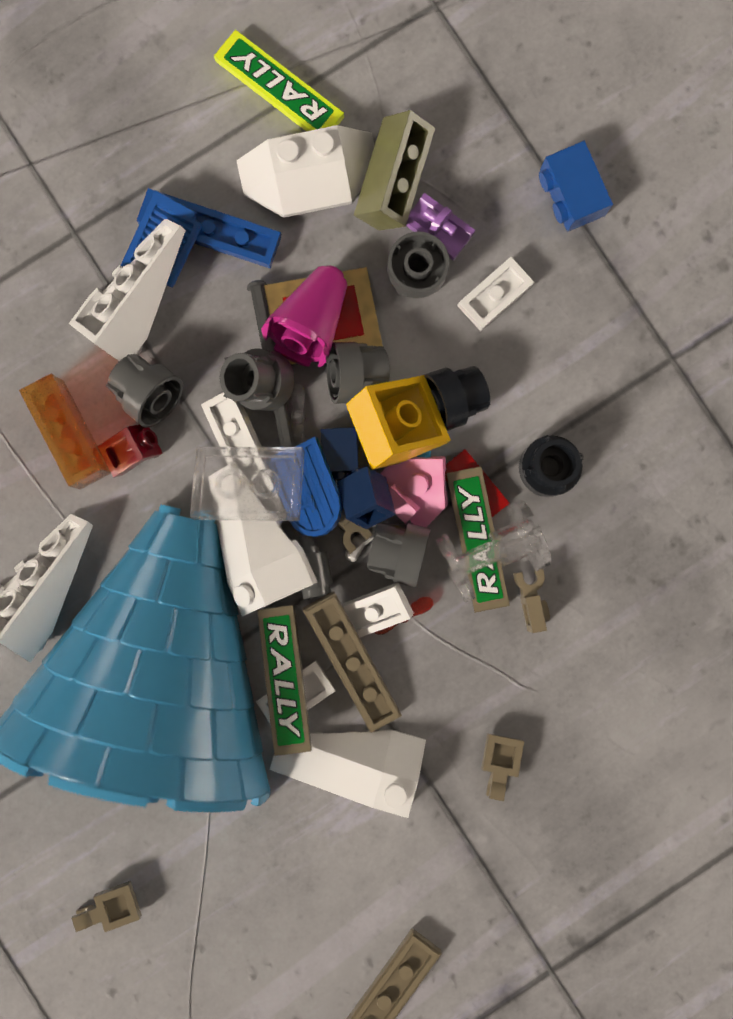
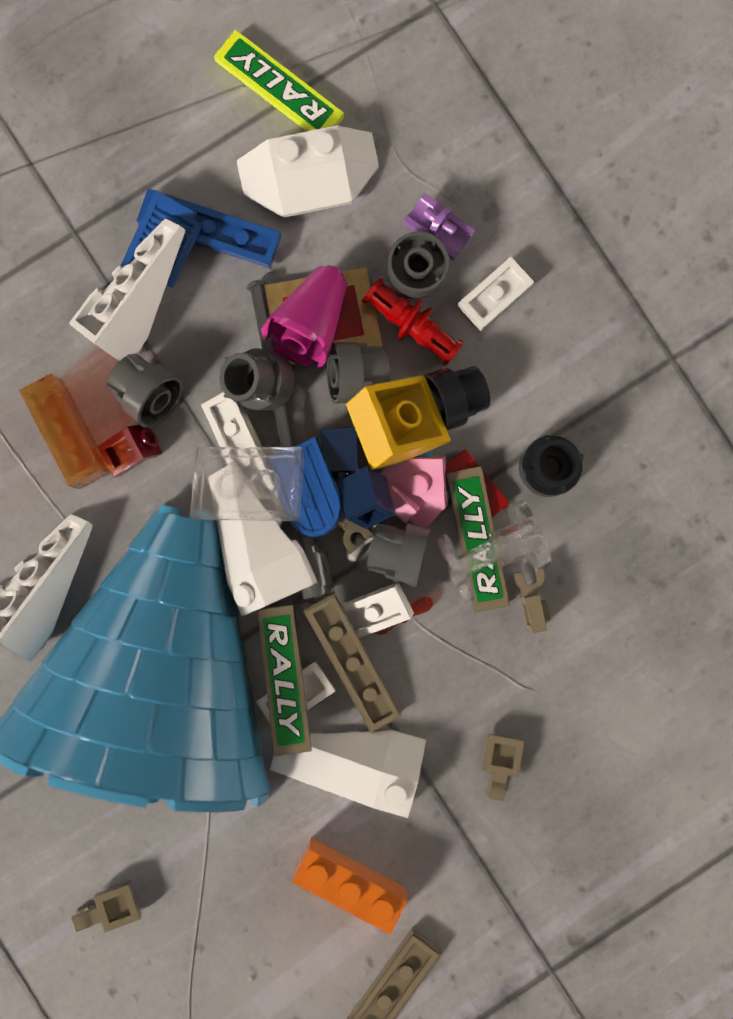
olive brick [354,110,435,231] -> none
blue brick [539,140,613,232] -> none
none -> orange brick [292,838,407,935]
none -> red piece [361,276,464,367]

